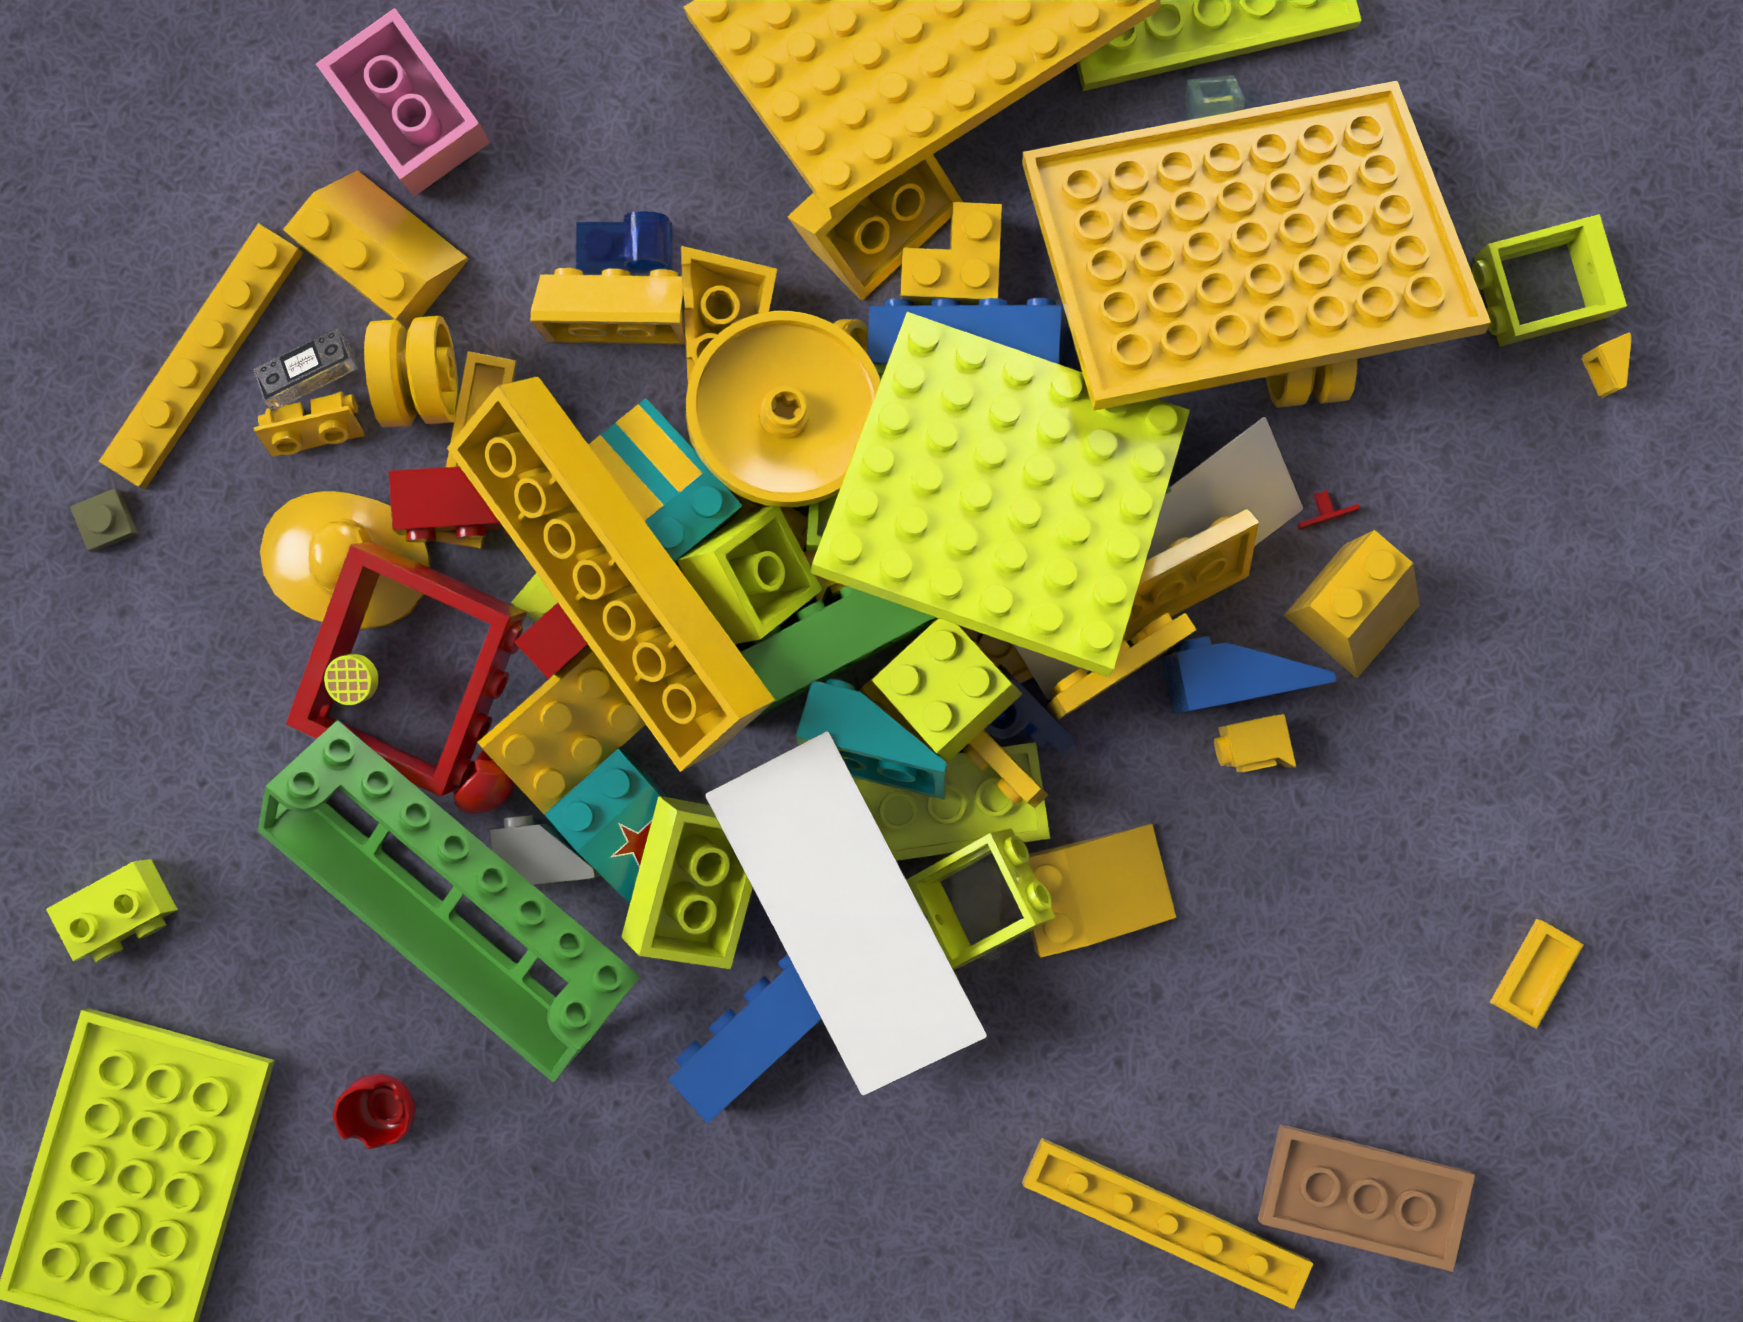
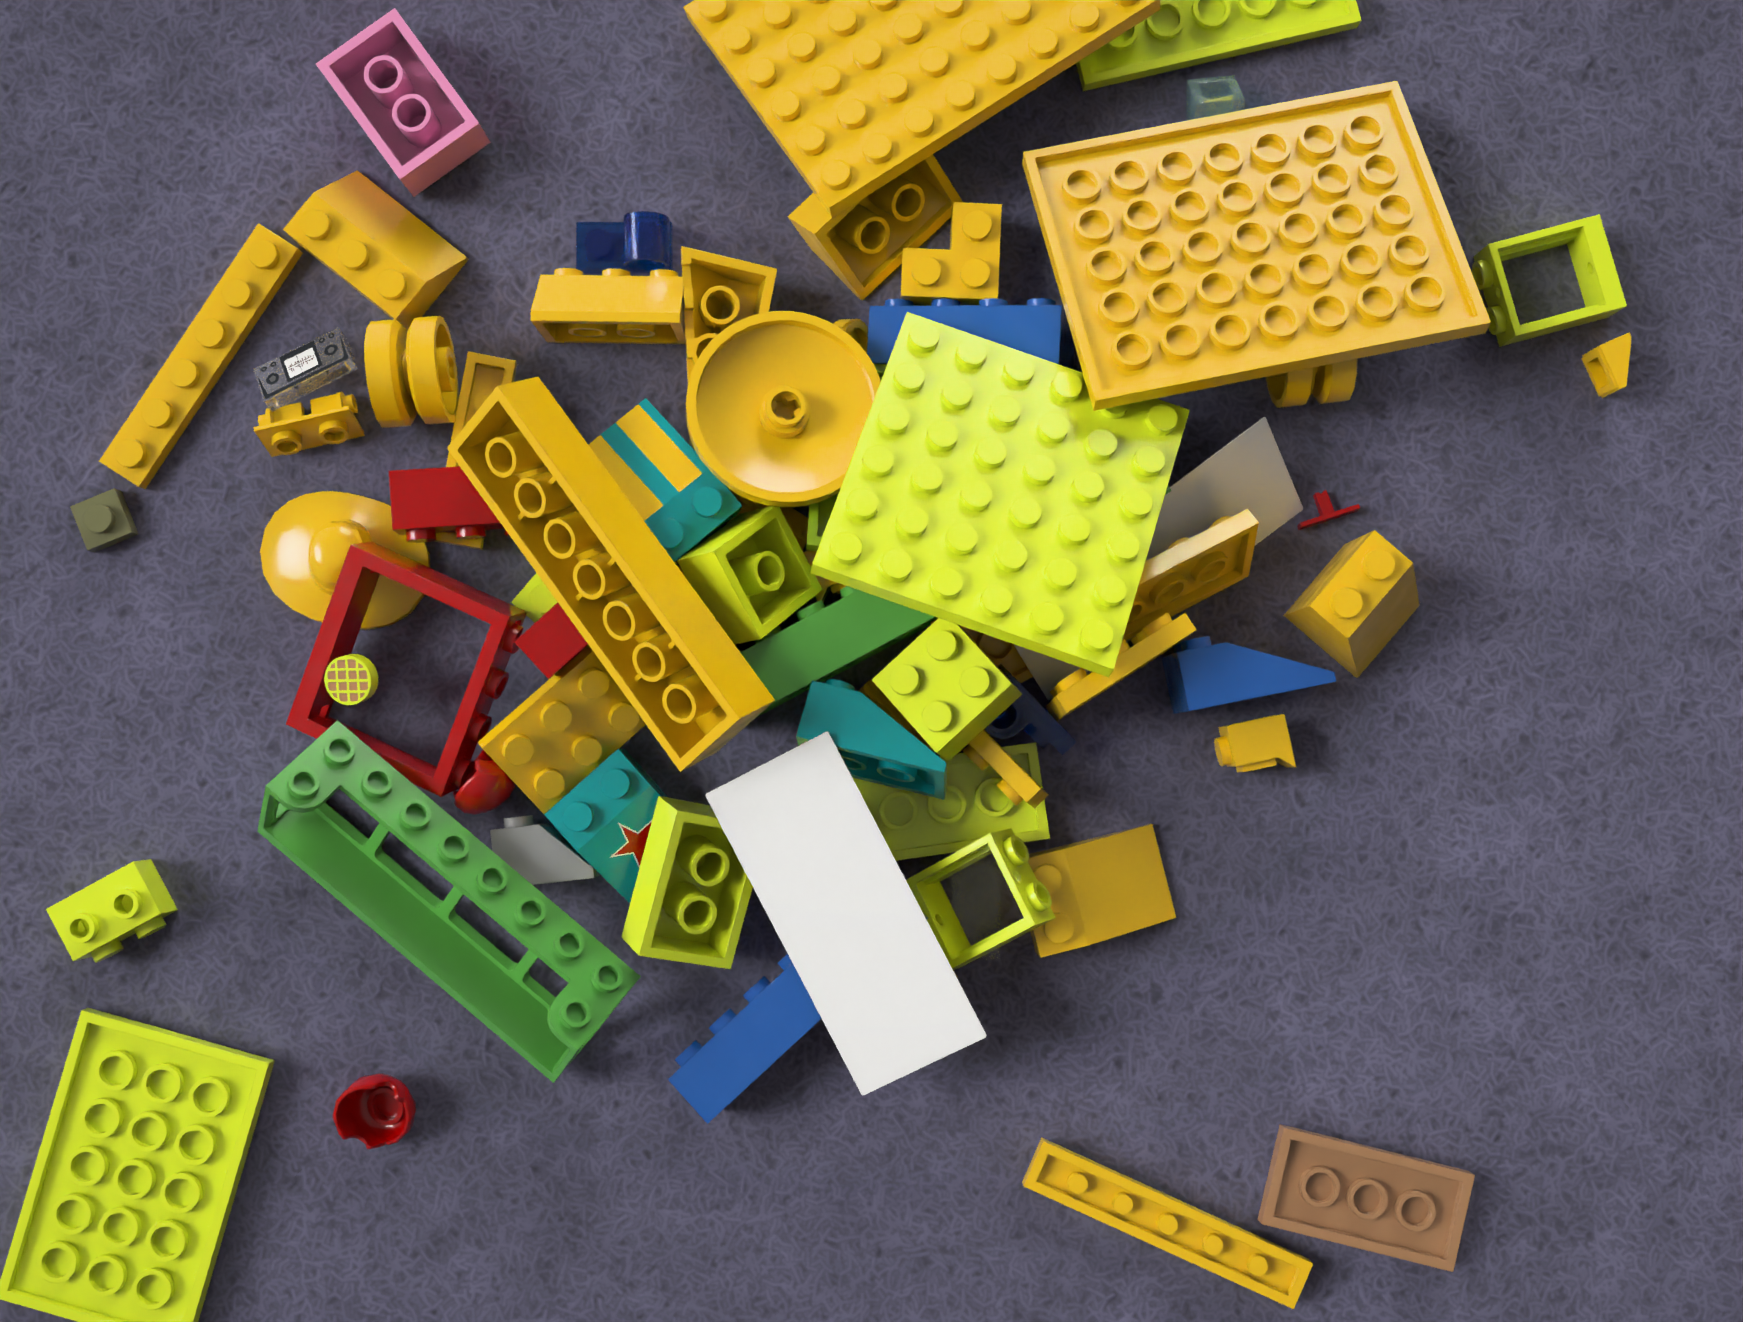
yellow tile [1490,919,1584,1029] -> none

